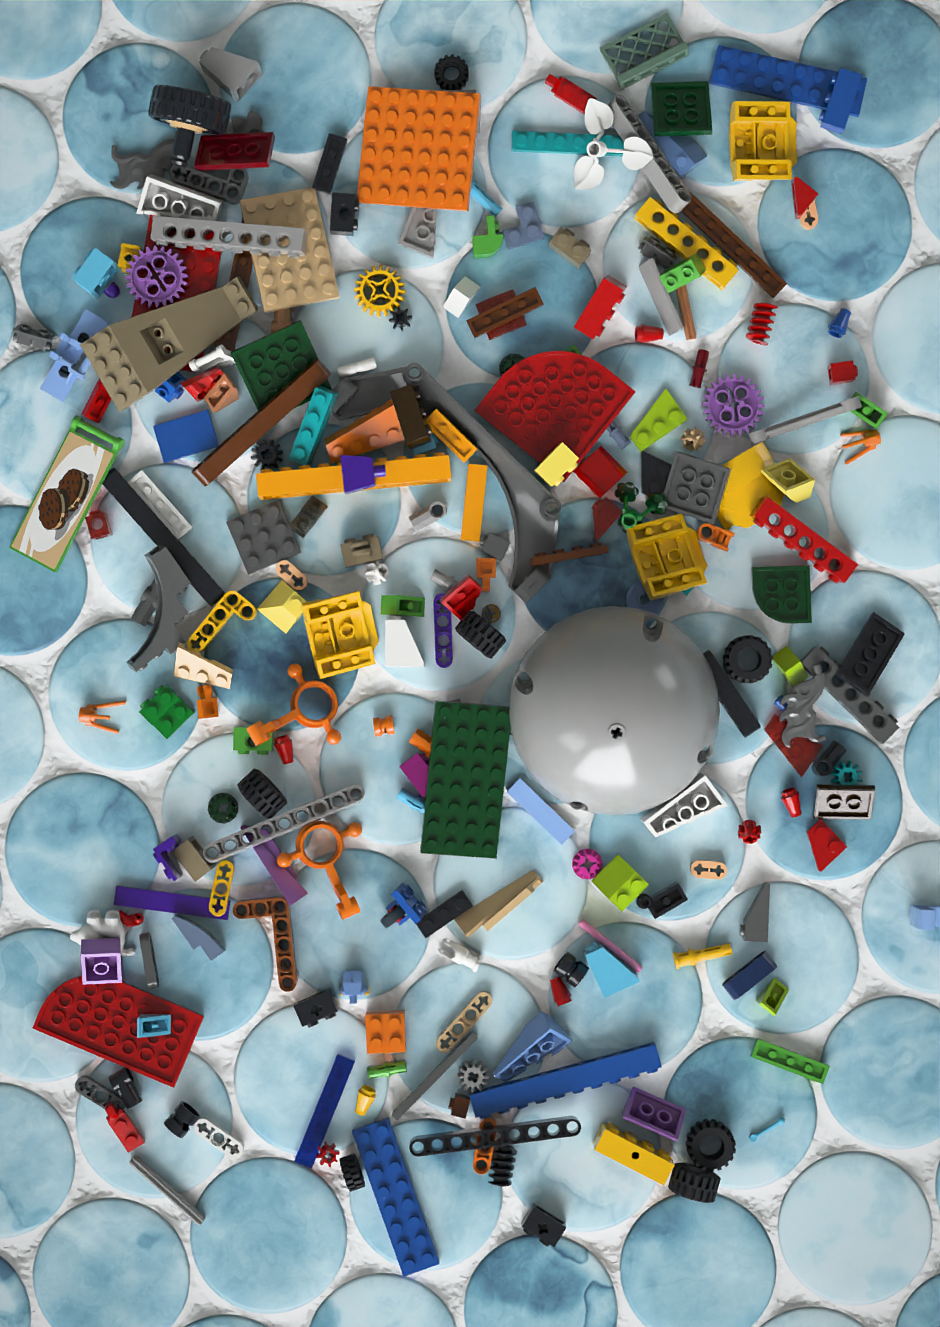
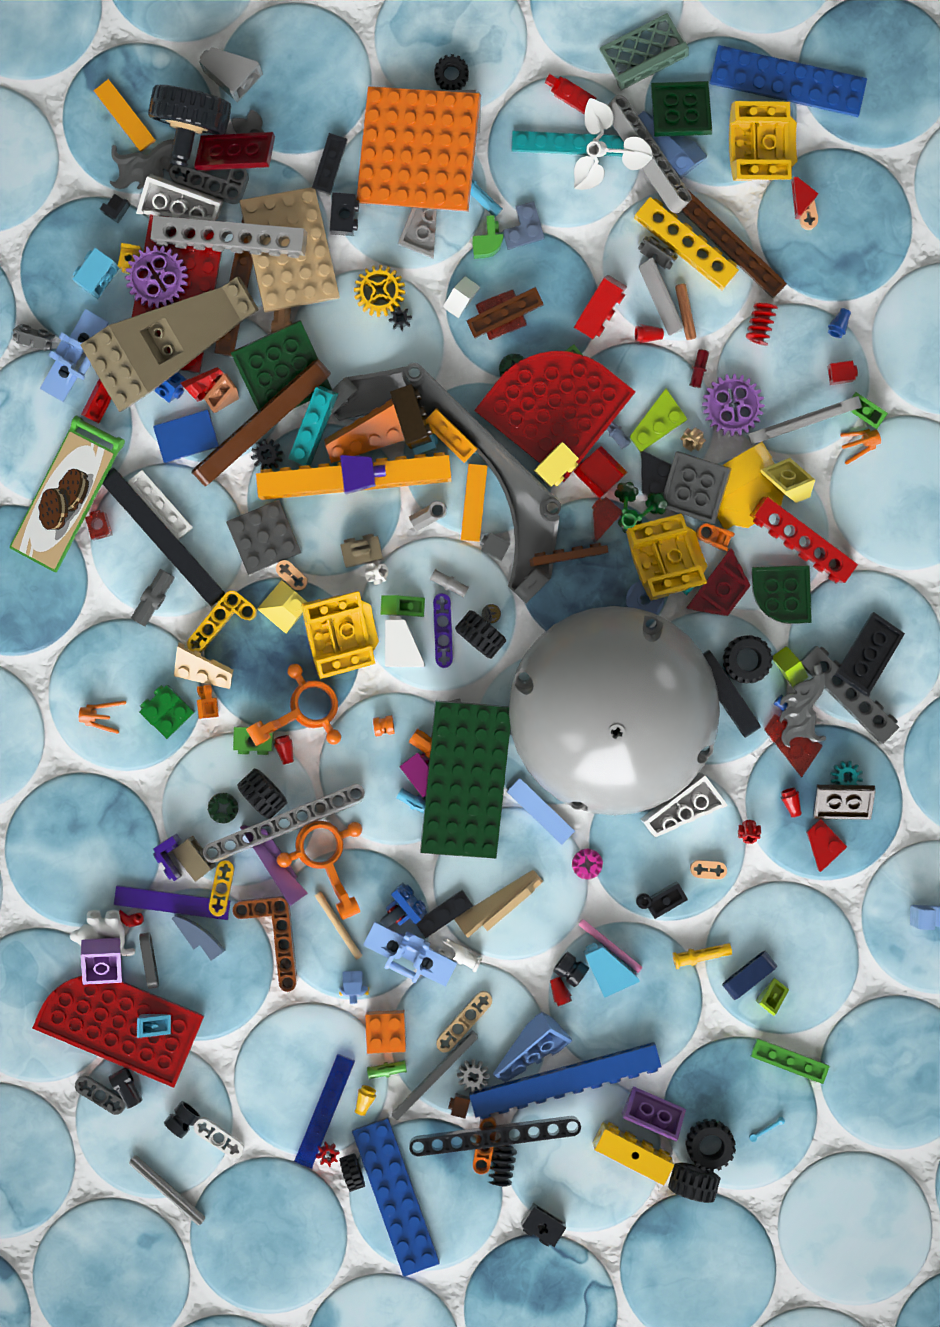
dark purple hinge [103,282,120,298] -> none
red hinge [105,1101,145,1153] -> none
dark grey arch [126,544,191,672] -> none
white plate [189,345,235,374] -> none
clear smoke slope [288,495,328,539] -> none
black brick [293,988,339,1028] -> none
white piece [337,357,377,379] -> none
red wing [440,574,482,620] -> none
orange plate [476,558,496,592] -> none
dark tan brick [548,227,591,269] -> none
lime slope [591,854,649,912] -> none
bright green brick [659,253,706,293] -> none
dark grey slope [739,882,770,942] -> none
black piece [812,740,847,776] -> none
blue brick [819,68,862,134] -> none
none -> light orange tile [93,79,156,152]
none -> black panel [100,194,131,223]
none -> tan bar [314,891,363,960]
none -> light blue piece [363,922,457,986]
none -> dark red wing [686,548,751,616]

